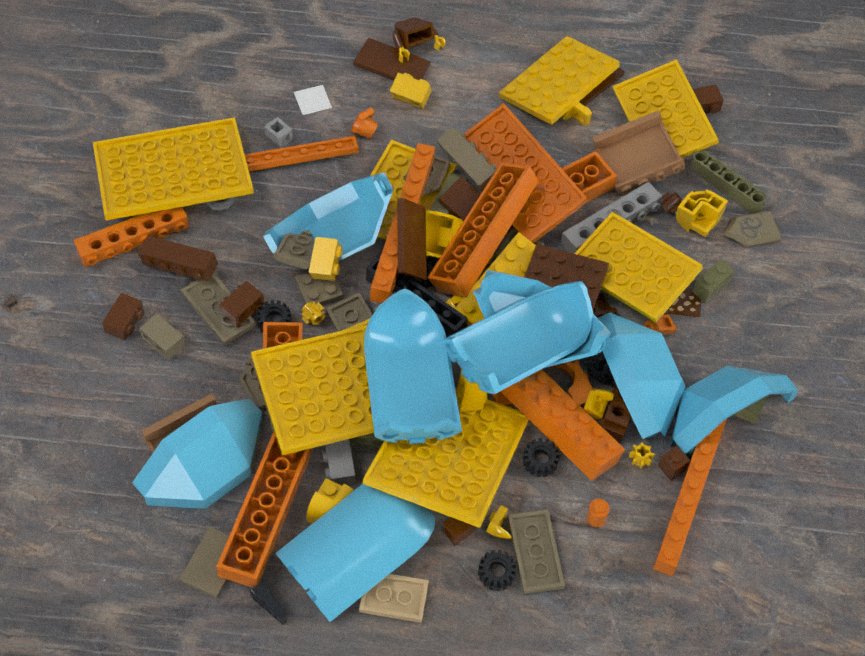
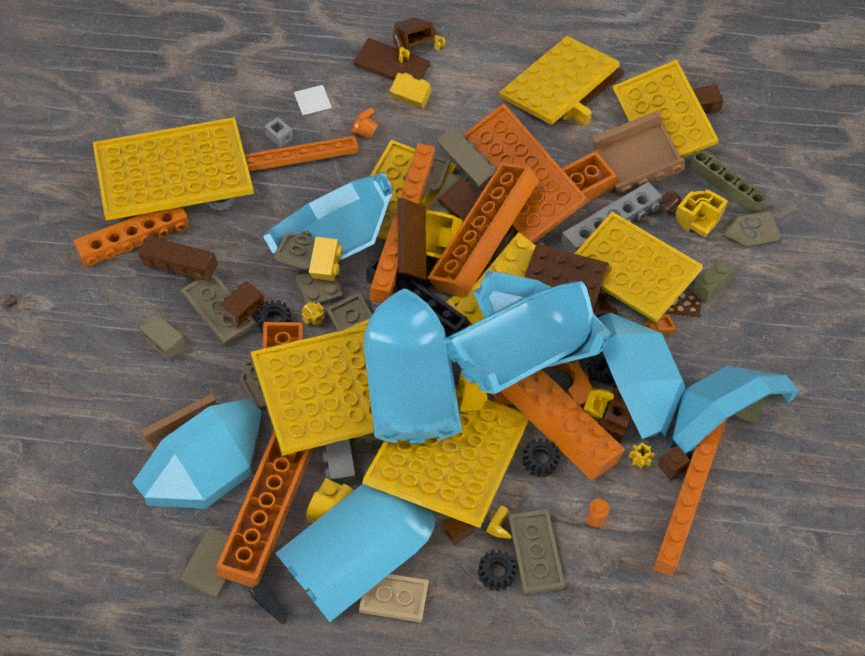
reddish brown brick [102,293,144,341] -> none

